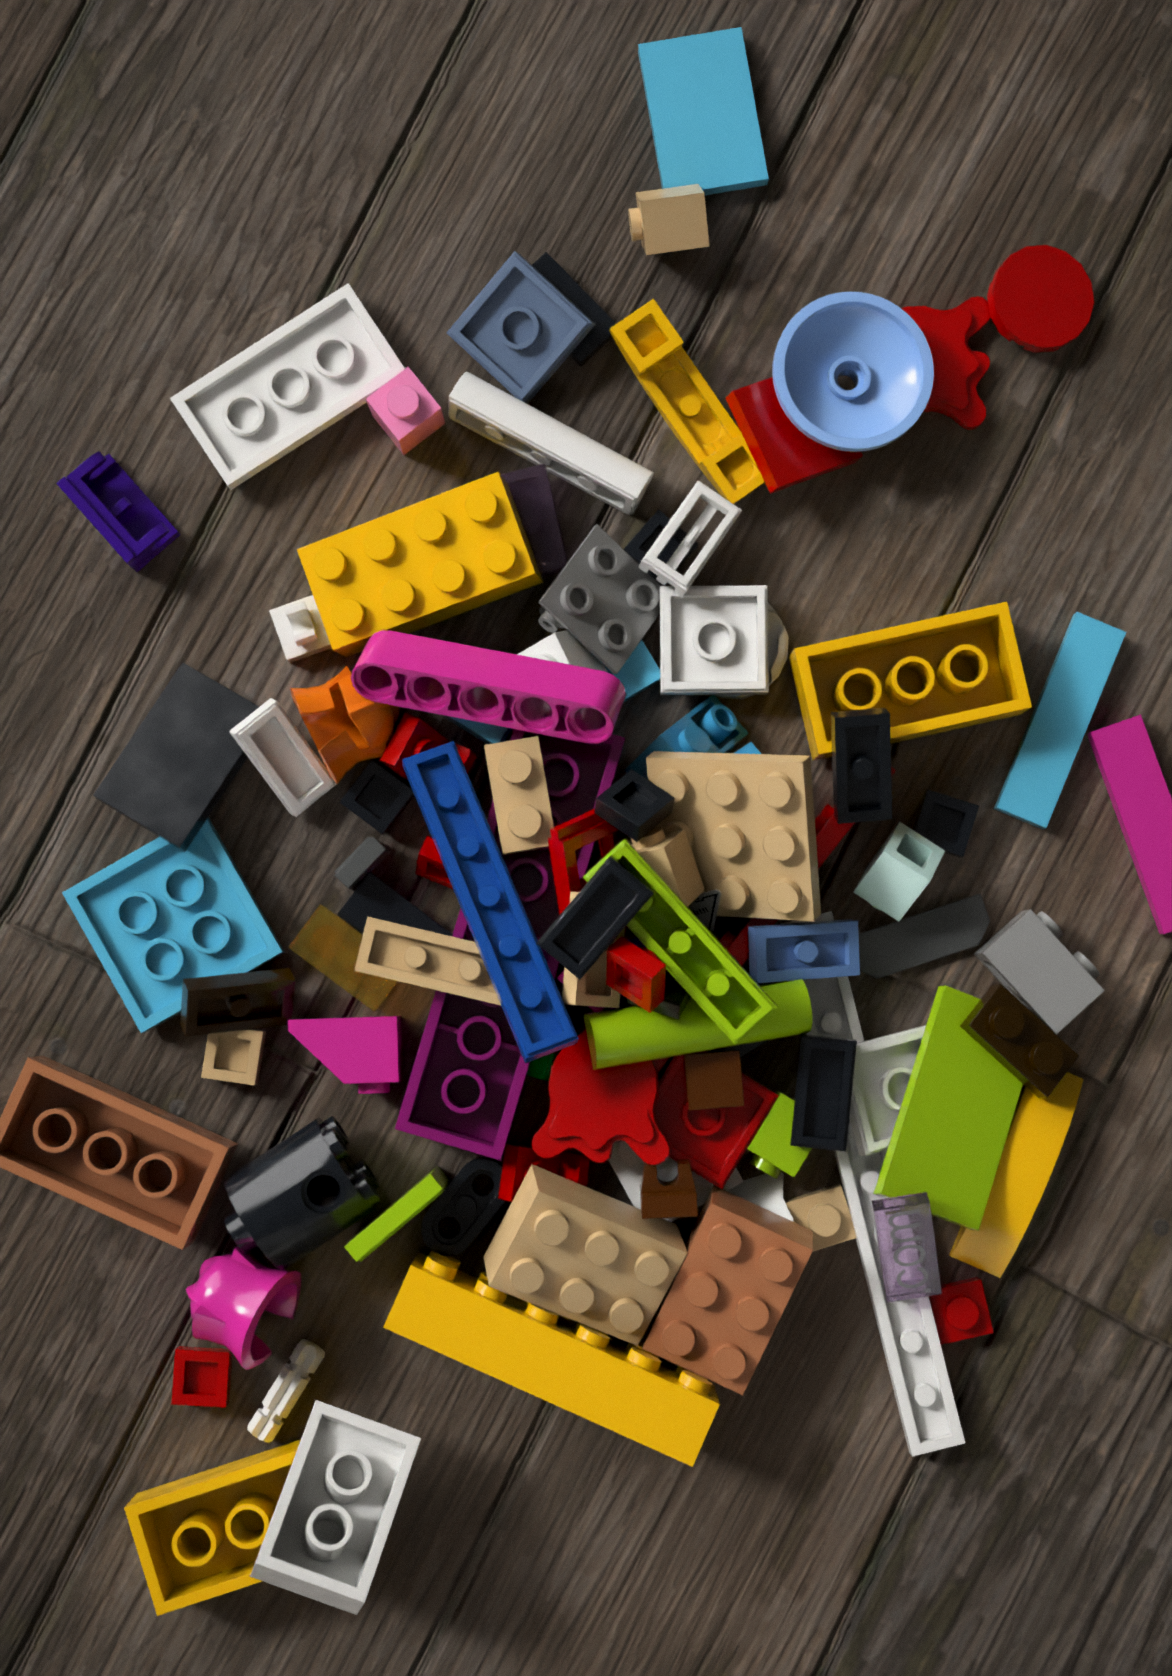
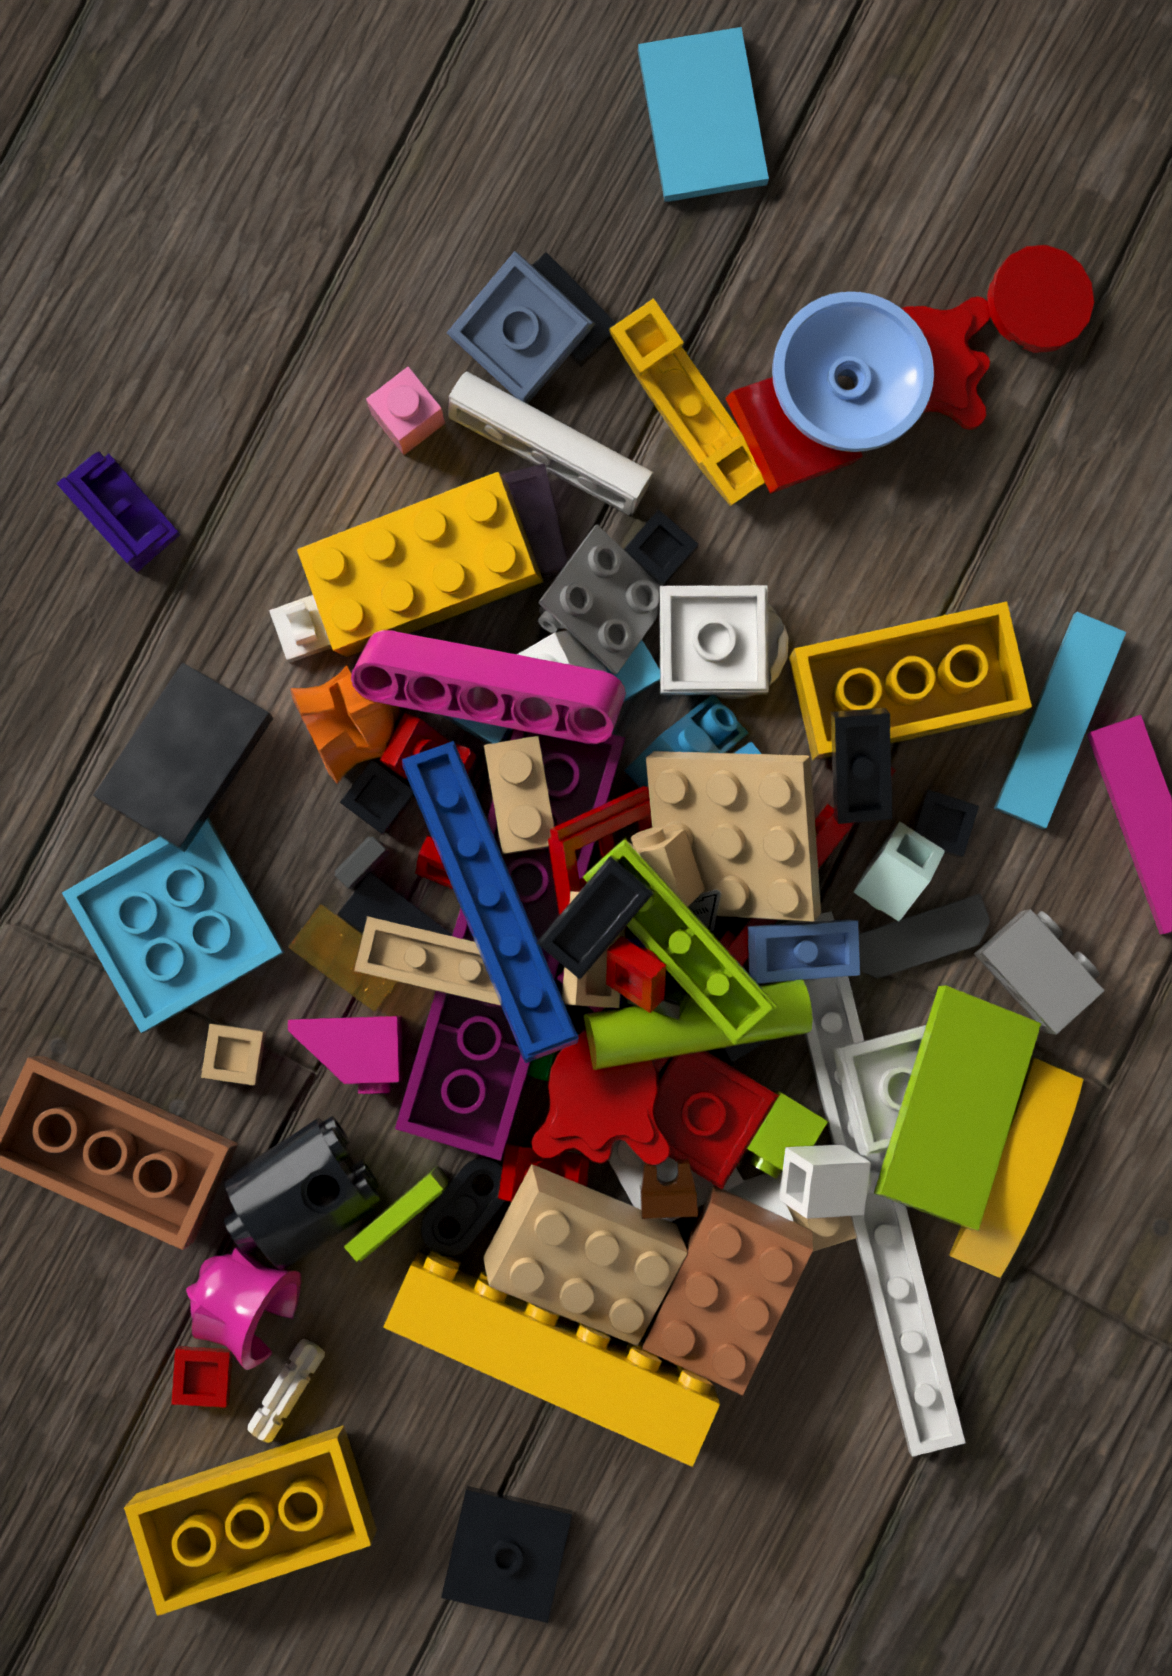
white plate [170,283,405,490] -> none
dark brown plate [180,968,295,1037] -> none
white tile [229,698,336,817] -> none
white slope [250,1400,421,1615] -> none
black plate [594,769,674,842] -> none
tan brick [628,184,710,255] -> none
white tile [638,481,742,598] -> none
reddish brown tile [684,1050,744,1110] -> none
black tile [790,1034,857,1152] -> none
clear purple tile [872,1192,942,1303] -> none
red plate [928,1277,994,1345] -> none
dark brown plate [960,984,1079,1098] -> none
none -> black plate [441,1486,572,1623]
none -> white brick [779,1145,871,1219]

